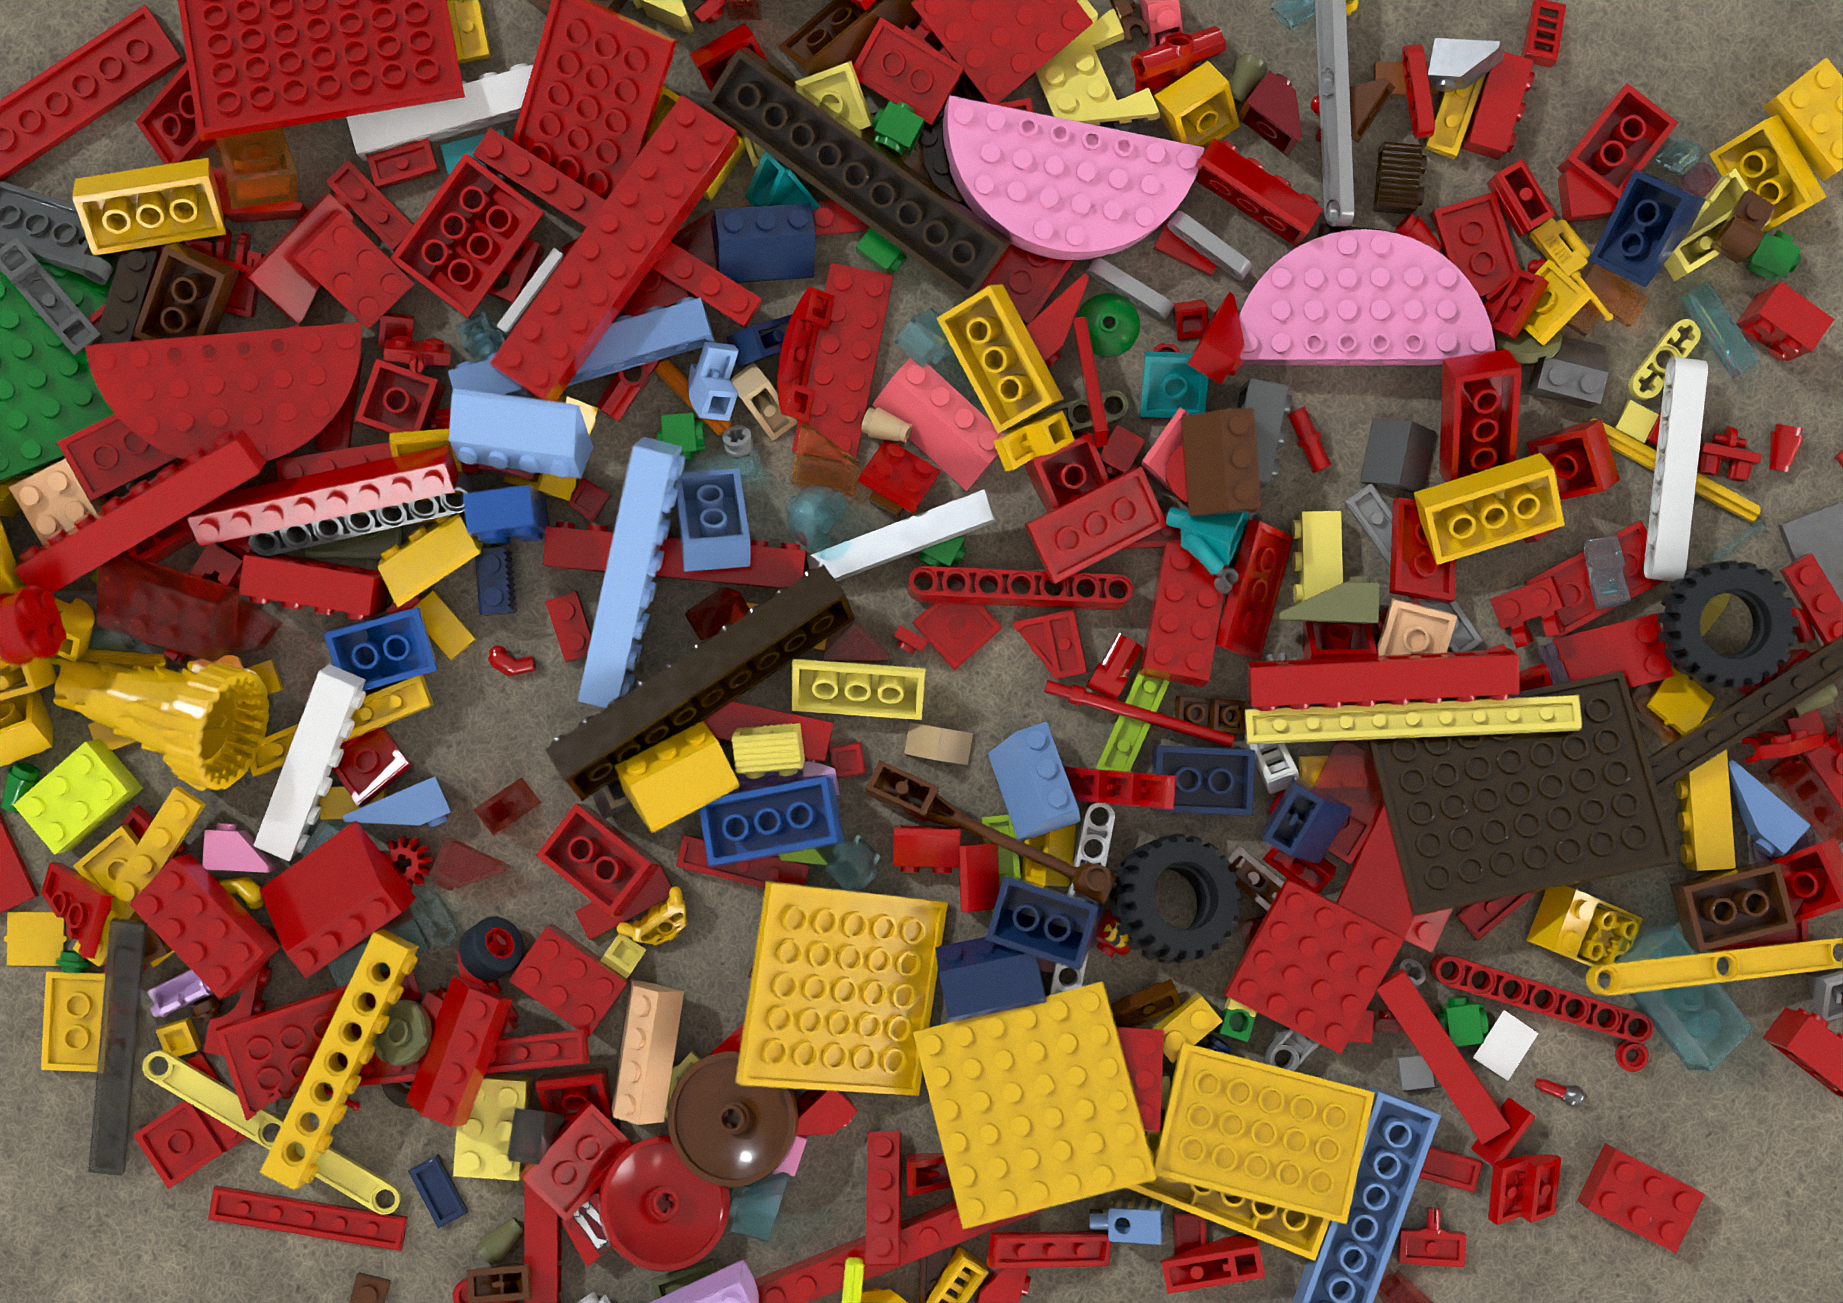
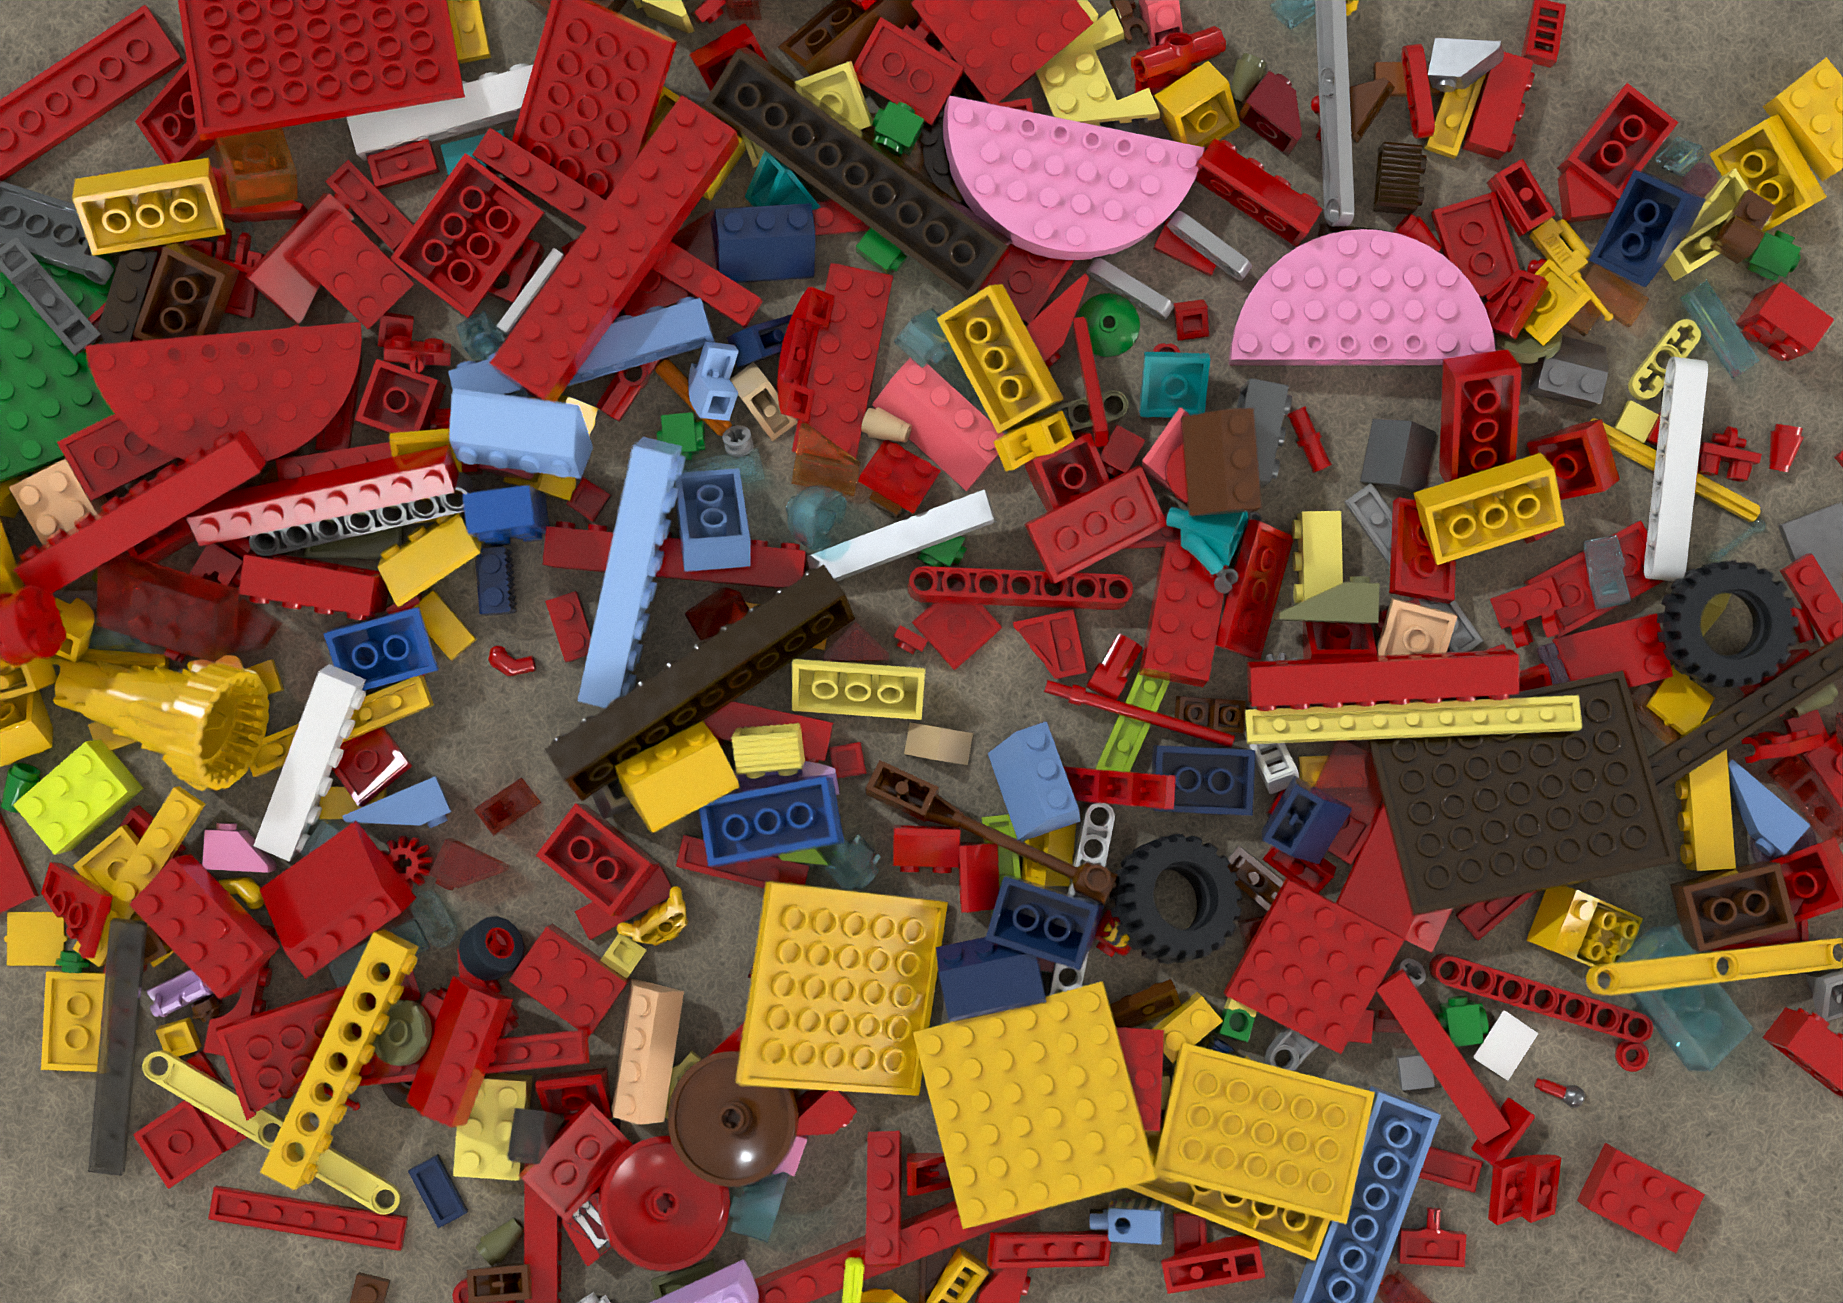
red slope [1187,292,1245,385] -> none

